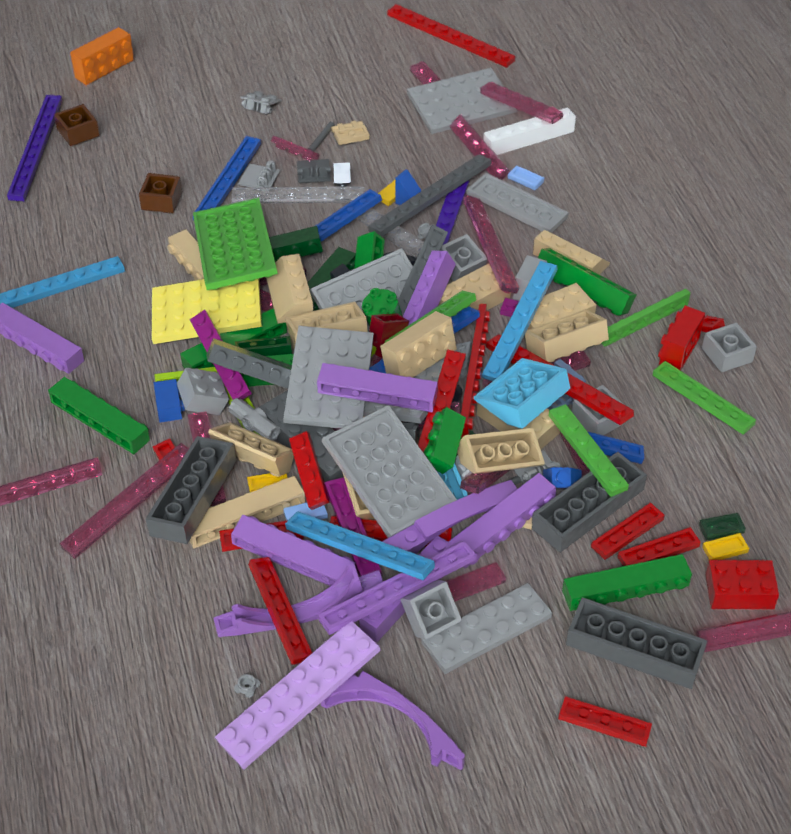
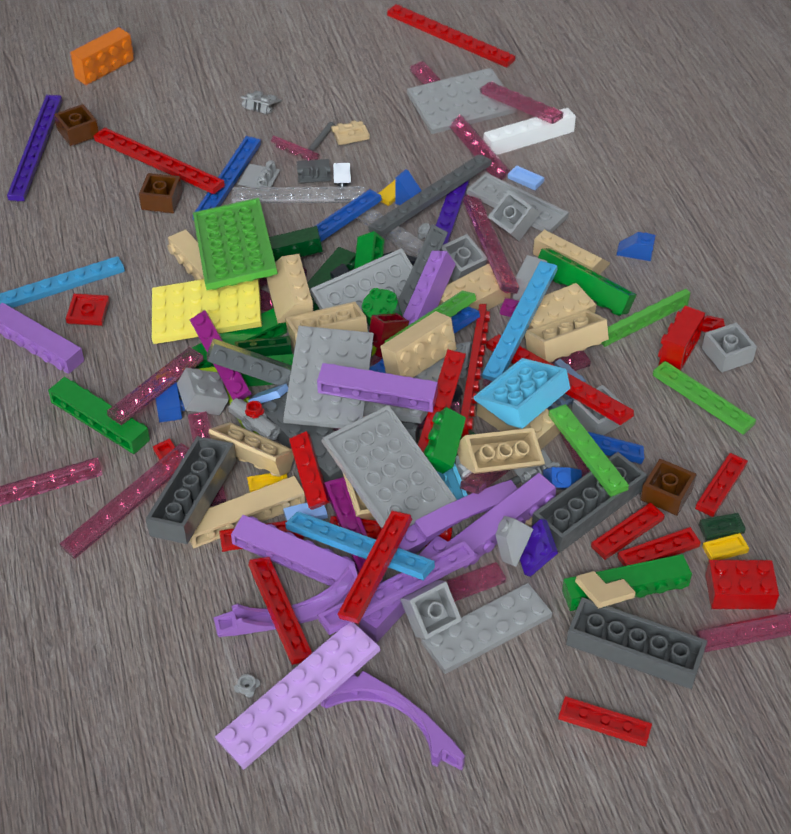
none -> red plate [66,294,110,326]
none -> red plate [93,127,225,194]
none -> clear pink plate [107,347,203,425]
none -> red plate [245,401,264,419]
none -> light blue tile [248,384,288,404]
none -> red plate [338,511,412,624]
none -> light grey brick [488,190,540,241]
none -> light grey slope [495,516,533,567]
none -> dark purple plate [520,518,558,577]
none -> tan tile [575,571,636,608]
none -> blue slope [617,232,656,261]
none -> reddish brown brick [640,459,697,516]
none -> red plate [695,453,748,518]

